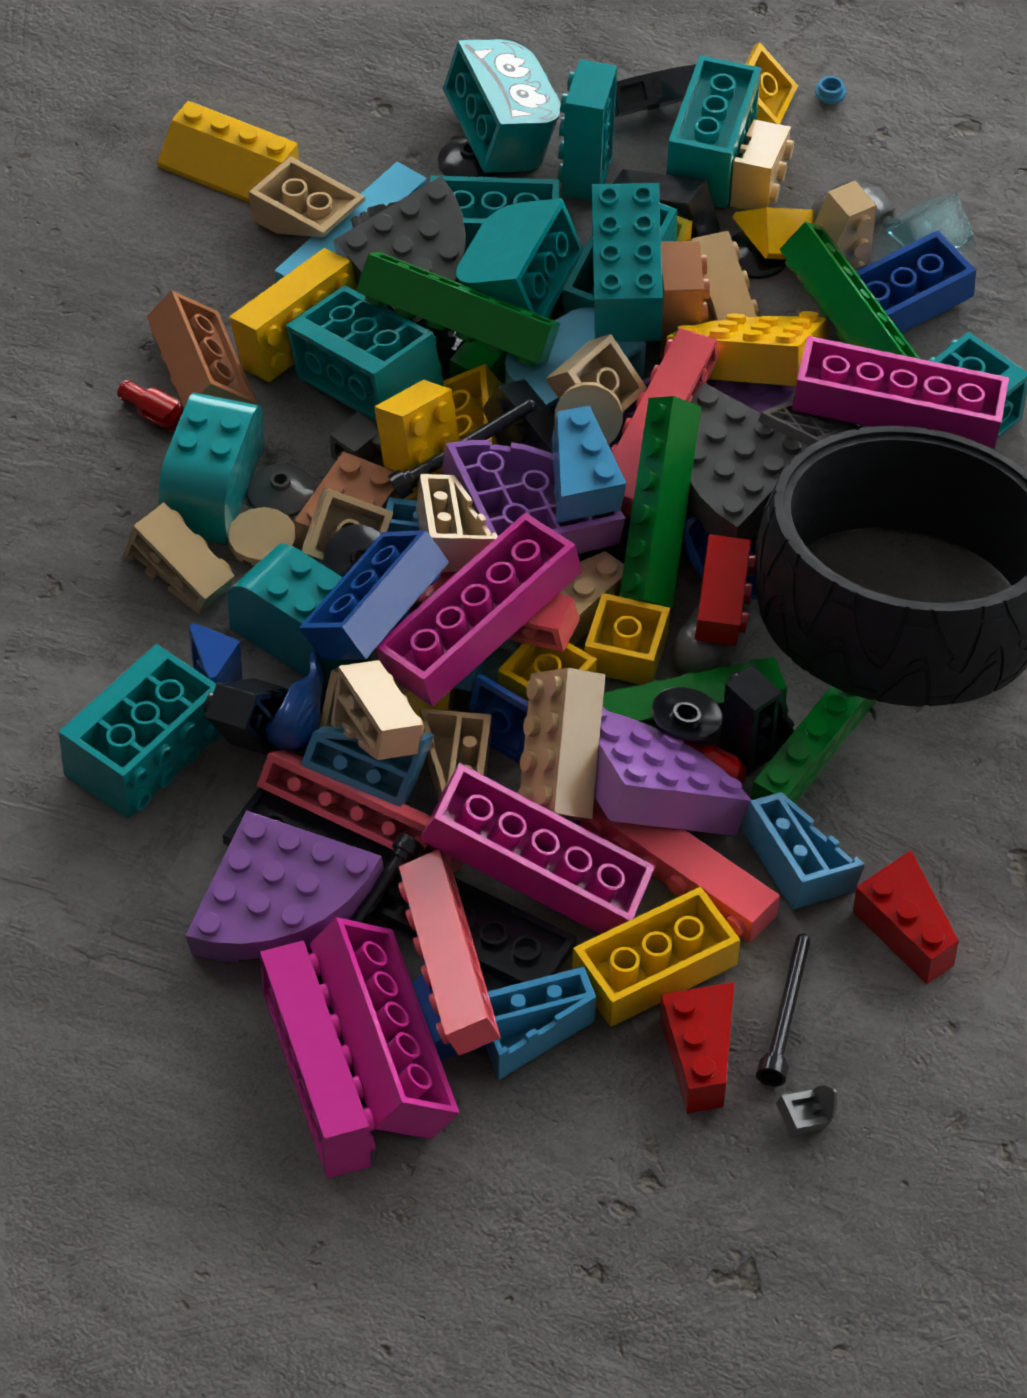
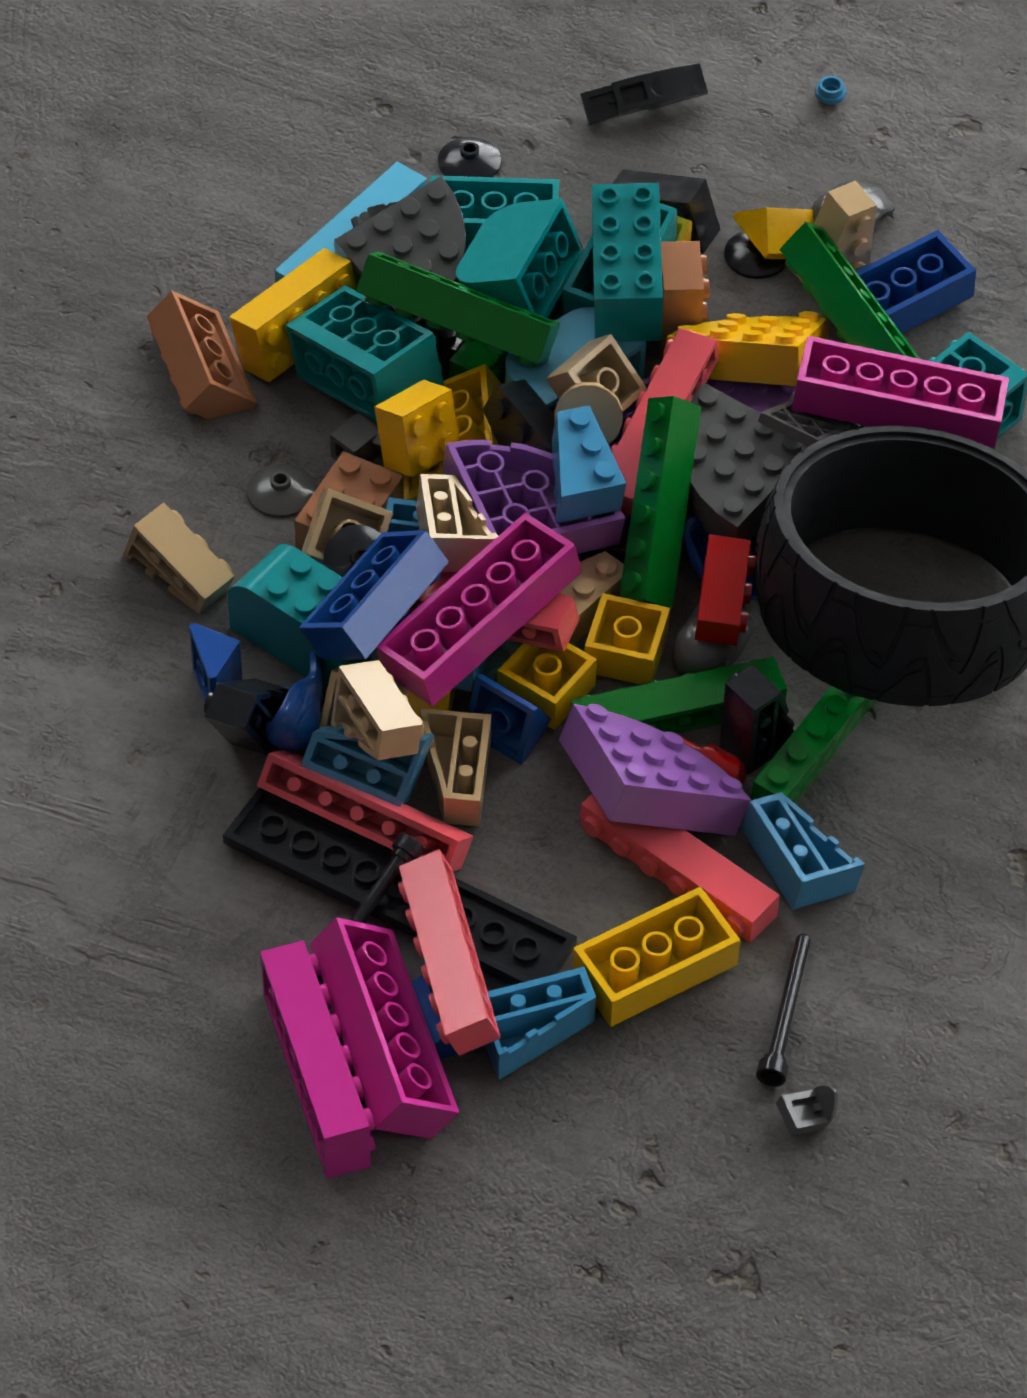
teal brick [59,644,221,819] -> none
red arm [117,380,183,431] -> none
yellow slope [157,101,299,203] -> none
teal brick [158,392,265,545] -> none
medium lavender brick [185,810,384,962] -> none
tan tile [228,507,295,566] -> none
tan slope [249,156,365,238] -> none
black piece [388,399,536,499] -> none
dark pink brick [420,763,655,934] -> none
teal brick [442,39,560,173] -> none
tan brick [518,668,605,821] -> none
teal brick [557,59,617,201] -> none
black dish [651,687,722,741] -> none
red wedge [659,982,735,1114] -> none
teal brick [666,55,761,209] -> none
tan wedge [691,231,759,322] -> none
tan wedge [730,119,794,210] -> none
yellow slope [746,42,798,125] -> none
red wedge [853,850,959,984] -> none
clear light blue slope [883,193,974,248] -> none

